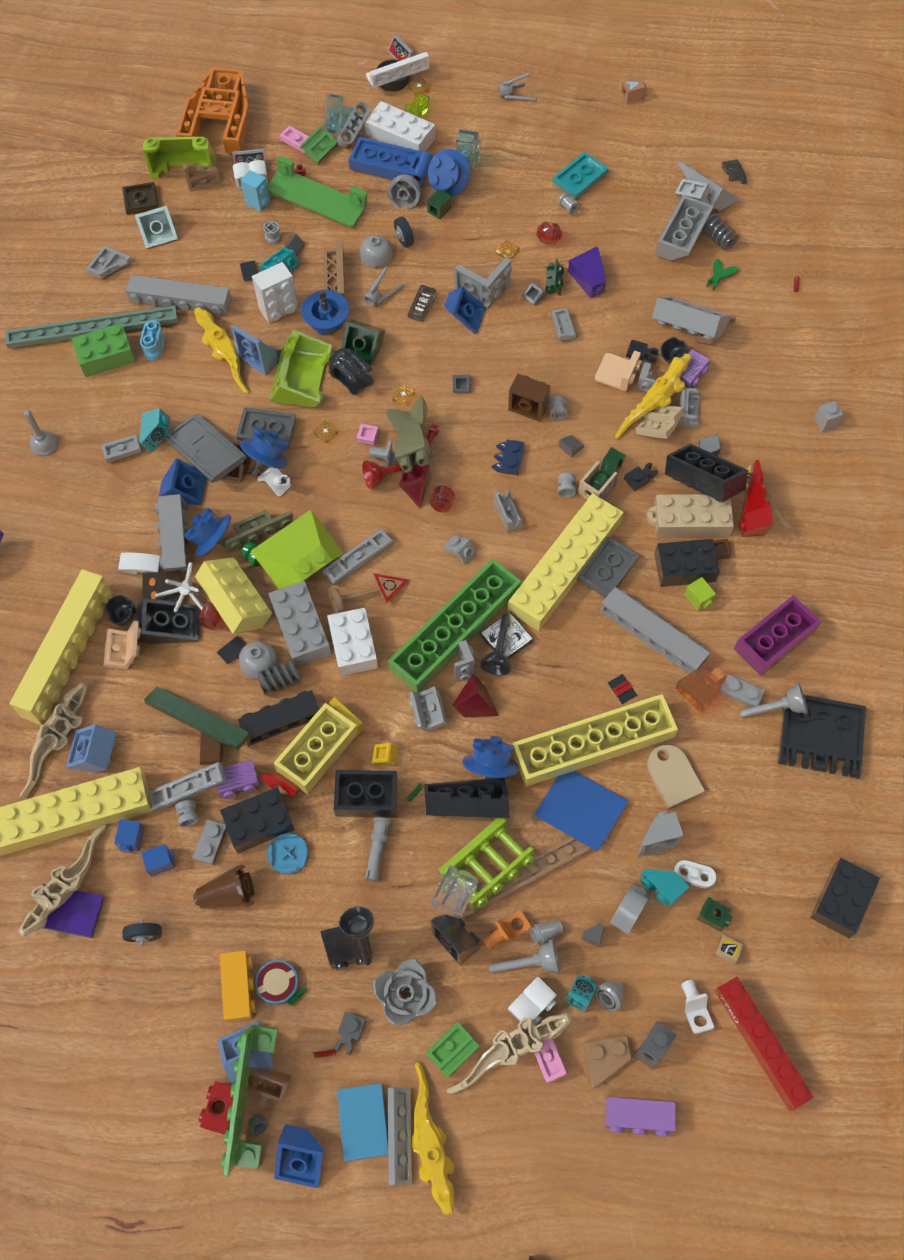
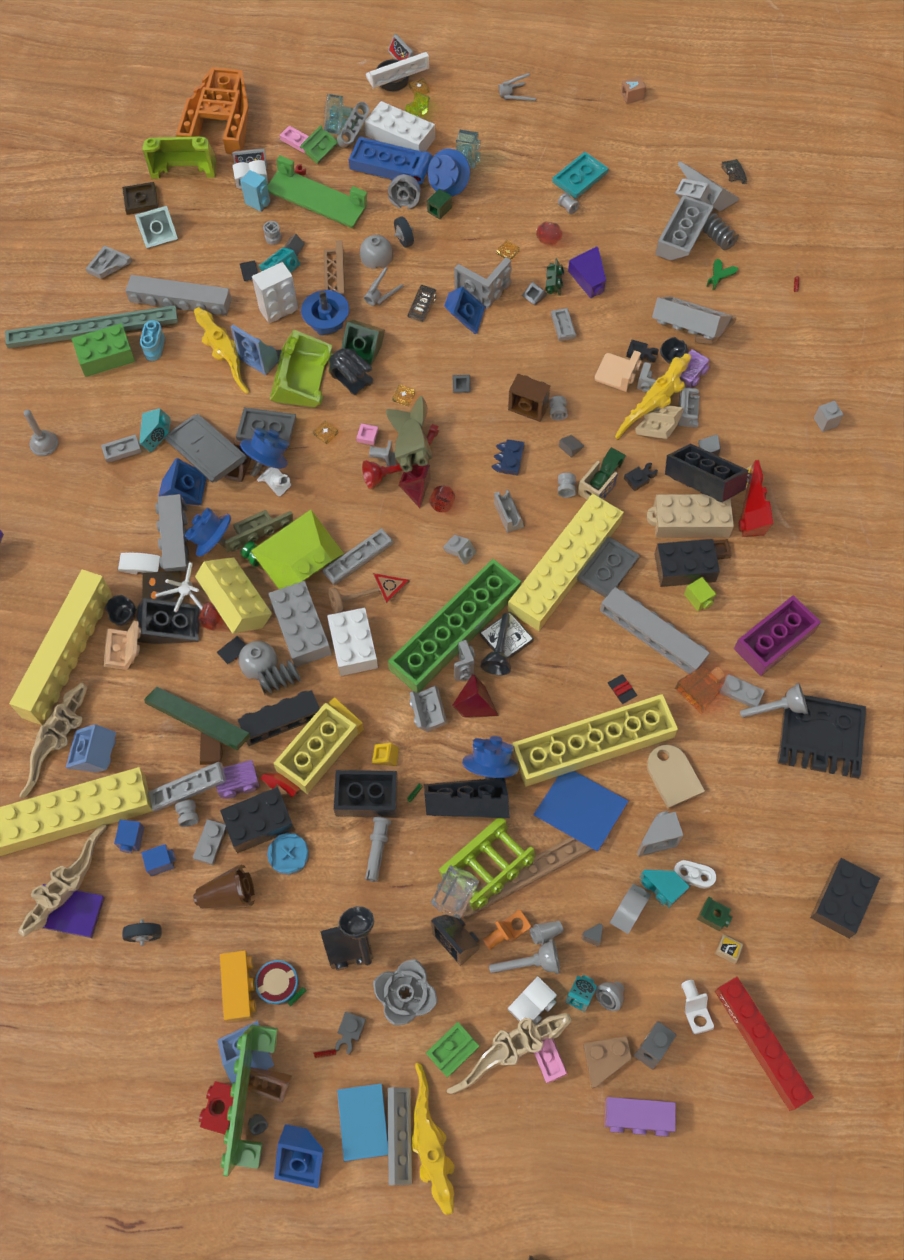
medium nougat wing [182,164,221,192] -> none

